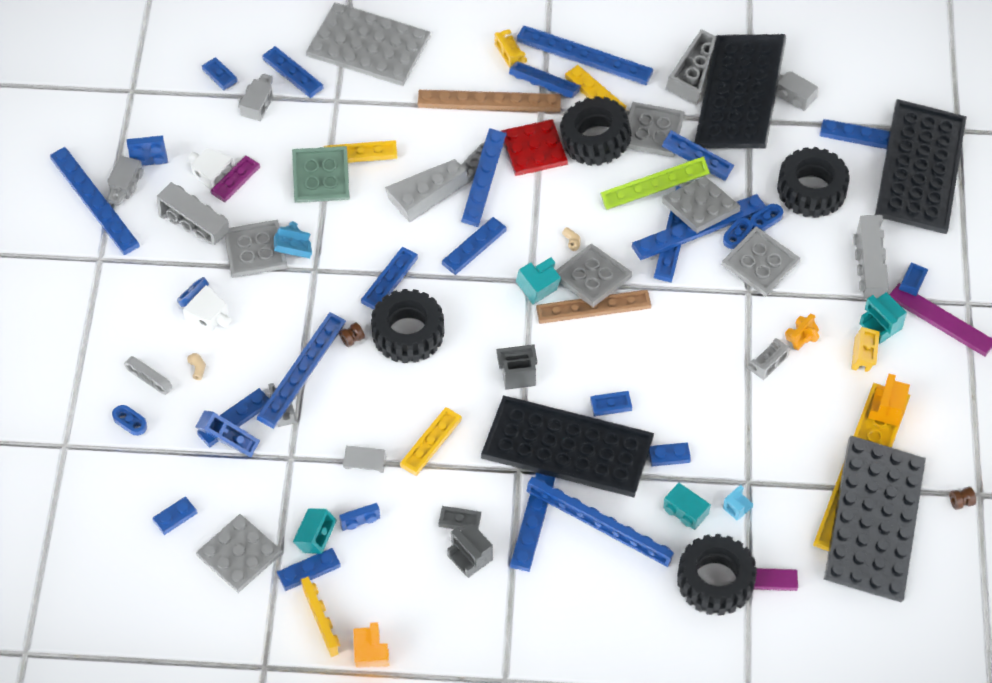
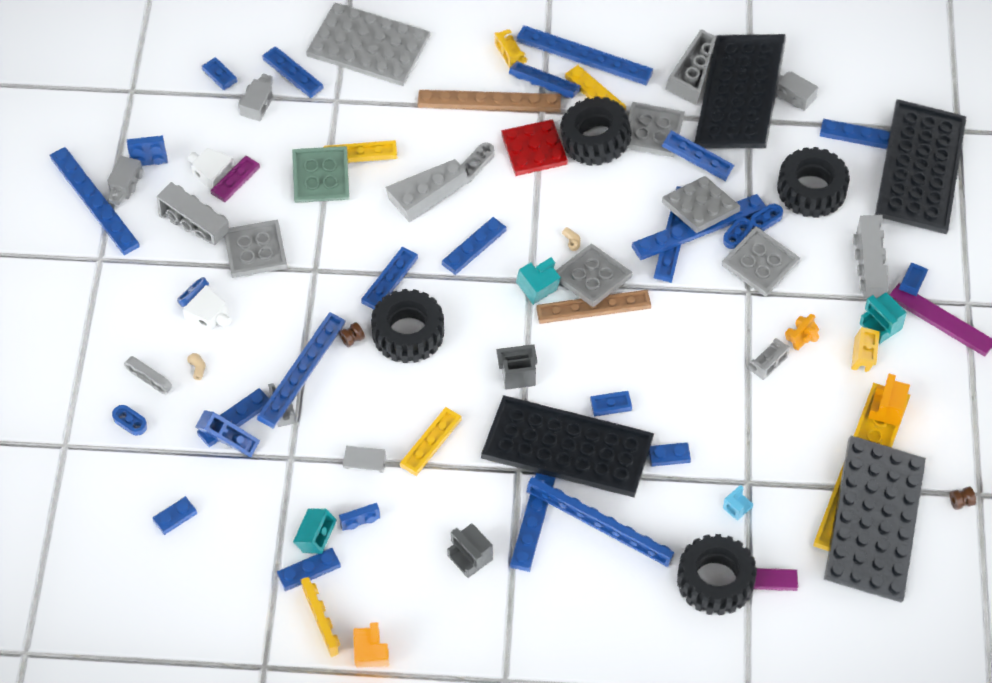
light grey plate [196,514,282,593] -> none
dark azure slope [274,221,312,259] -> none
dark grey plate [438,506,482,530] -> none
blue plate [461,128,506,227] -> none
lime plate [600,156,710,210] -> none
teal brick [663,482,711,530] -> none

